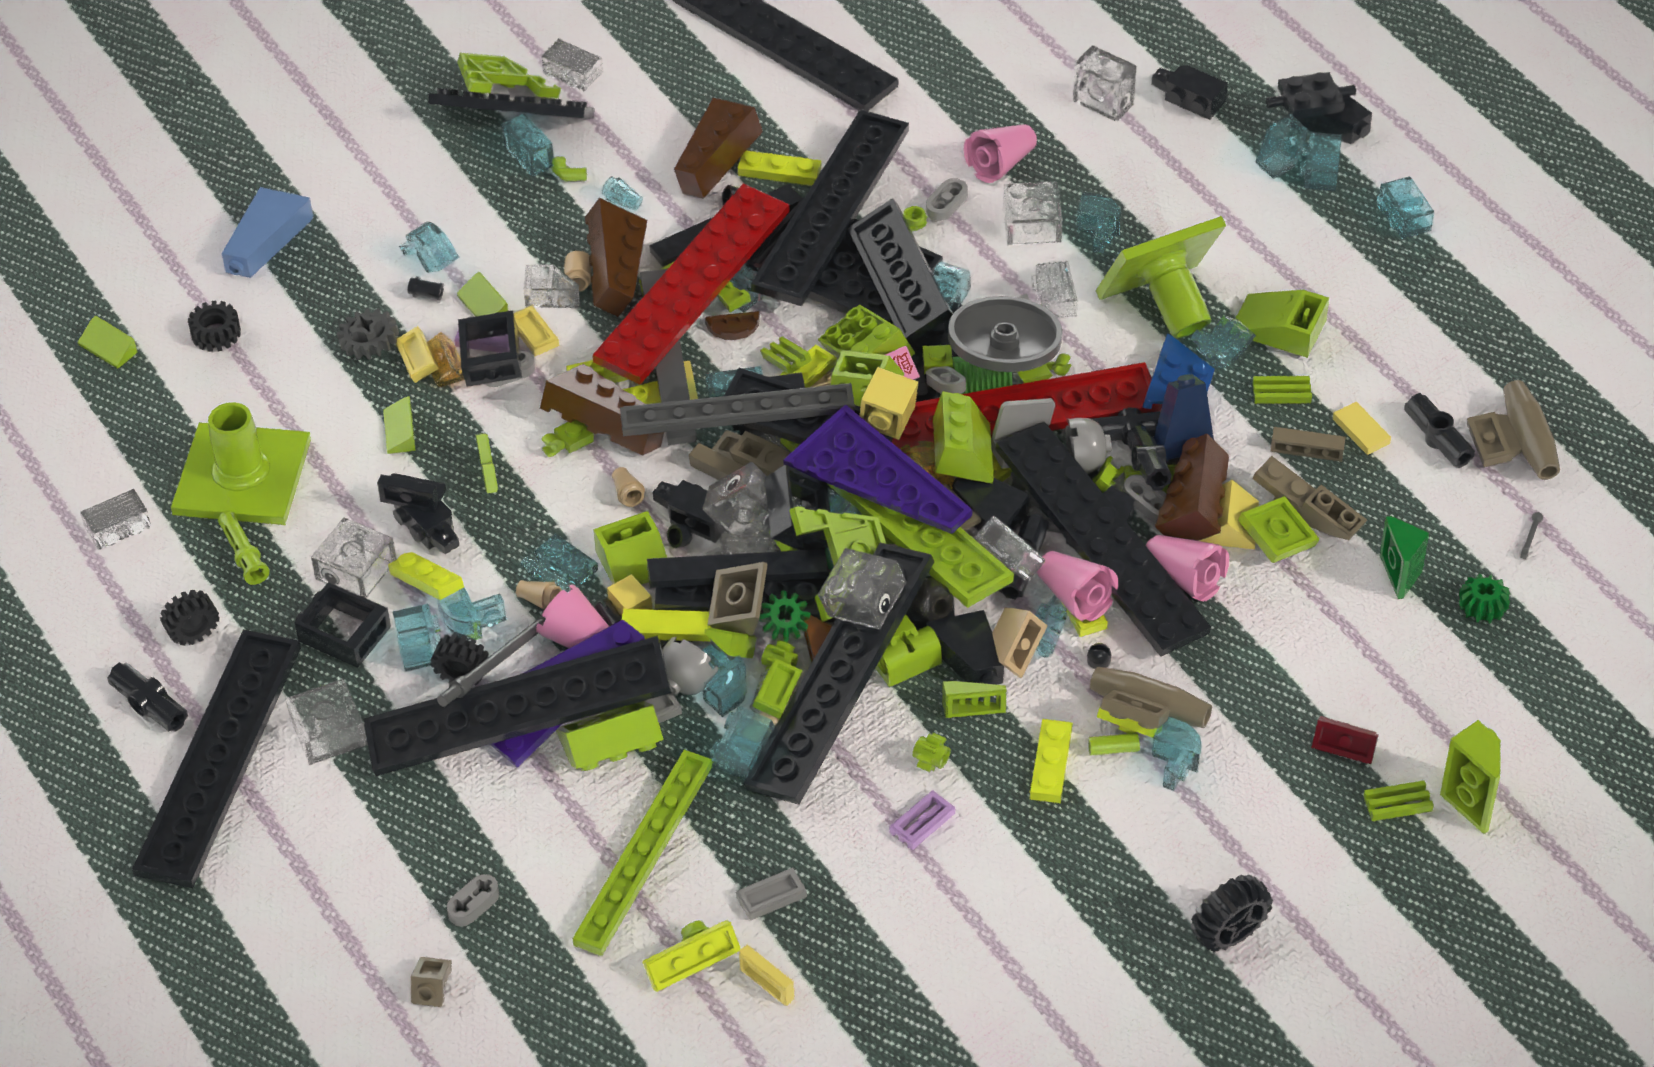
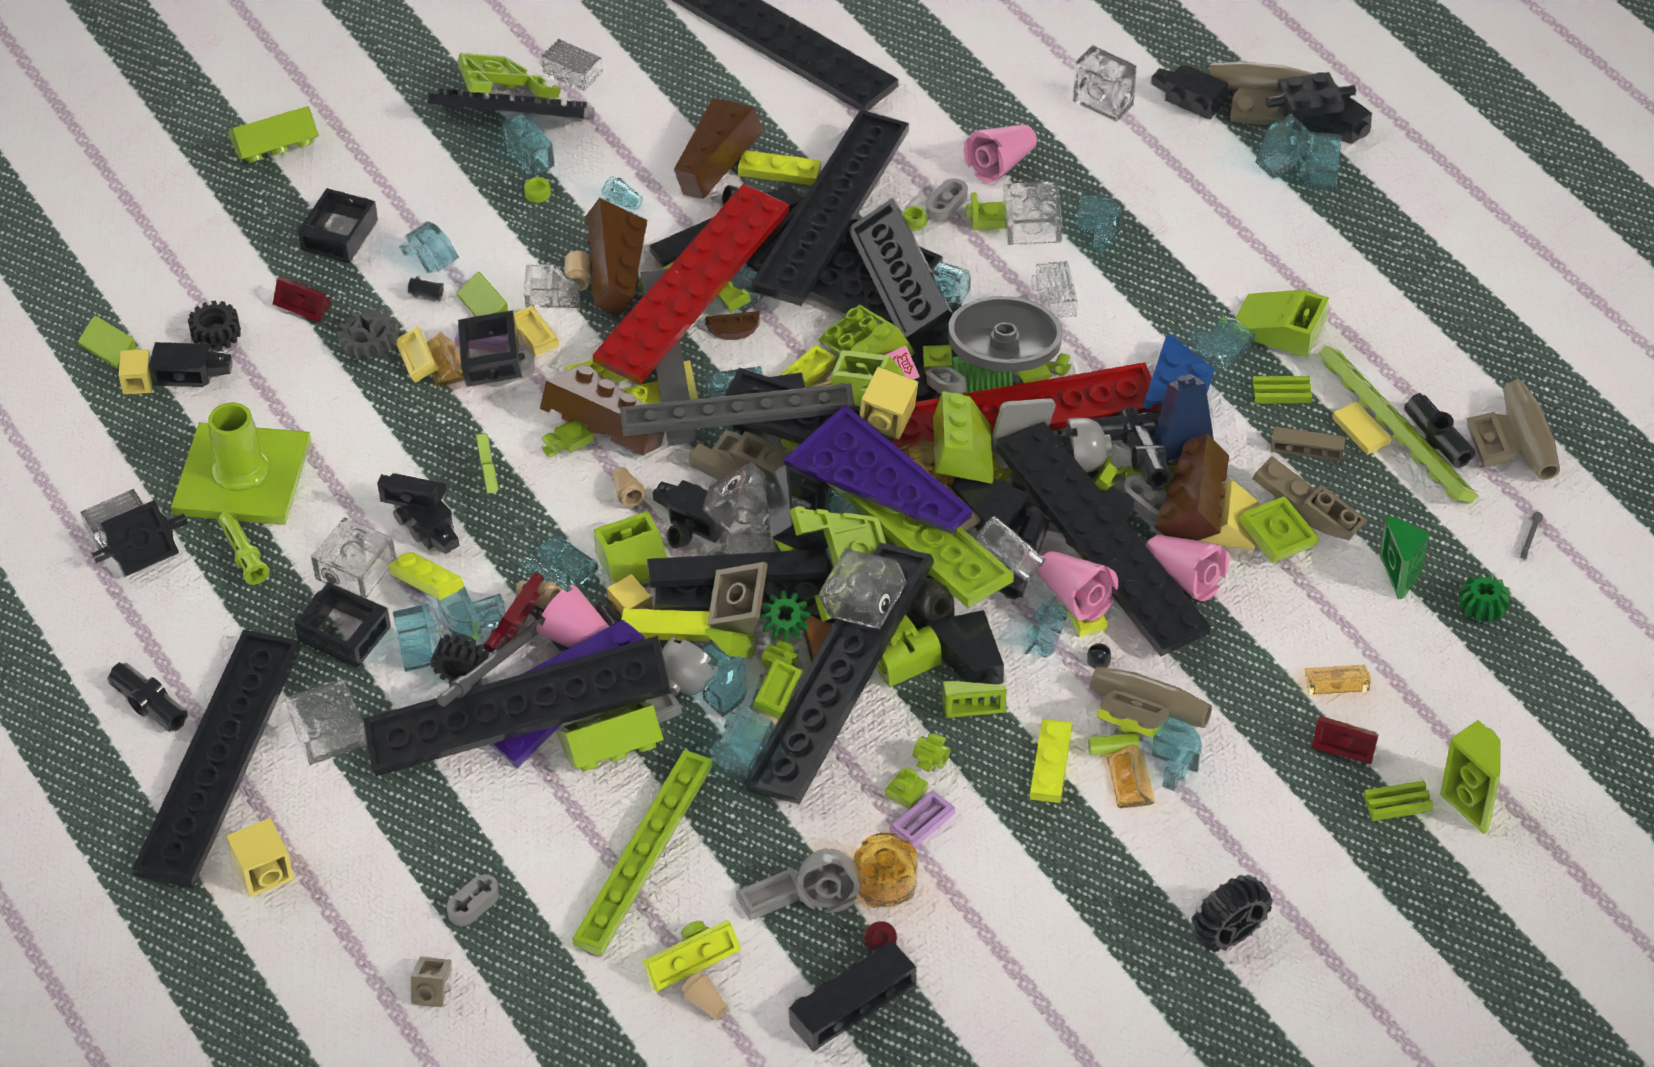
black tyre [160,590,220,646] -> none
medium blue slope [222,187,313,278] -> none
lime slope [383,396,416,454] -> none
lime arm [551,156,587,181] -> none
light yellow tile [739,944,794,1006] -> none
lime tile [760,336,812,374] -> none
tan slope [992,607,1048,678] -> none
lime piece [1095,216,1226,339] -> none
clear light blue brick [1377,176,1434,239] -> none
none -> black plate [91,500,188,578]
none -> light yellow brick [118,349,152,394]
none -> black hinge [149,342,233,387]
none -> light yellow head [226,817,294,897]
none -> lime slope [227,106,319,163]
none -> dark red plate [272,277,331,322]
none -> black window [298,188,378,263]
none -> dark red plate [483,572,544,653]
none -> lime tile [524,177,551,203]
none -> tan cone [681,972,729,1020]
none -> black brick [789,941,917,1052]
none -> light grey cylinder [797,848,860,913]
none -> clear yellow brick [854,832,918,908]
none -> dark red plate [862,921,897,951]
none -> lime tile [885,767,928,809]
none -> lime bracket [966,192,1005,230]
none -> clear yellow slope [1107,745,1155,808]
none -> dark tan plate [1209,61,1315,127]
none -> clear yellow slope [1304,665,1371,695]
none -> lime plate [1318,345,1478,503]

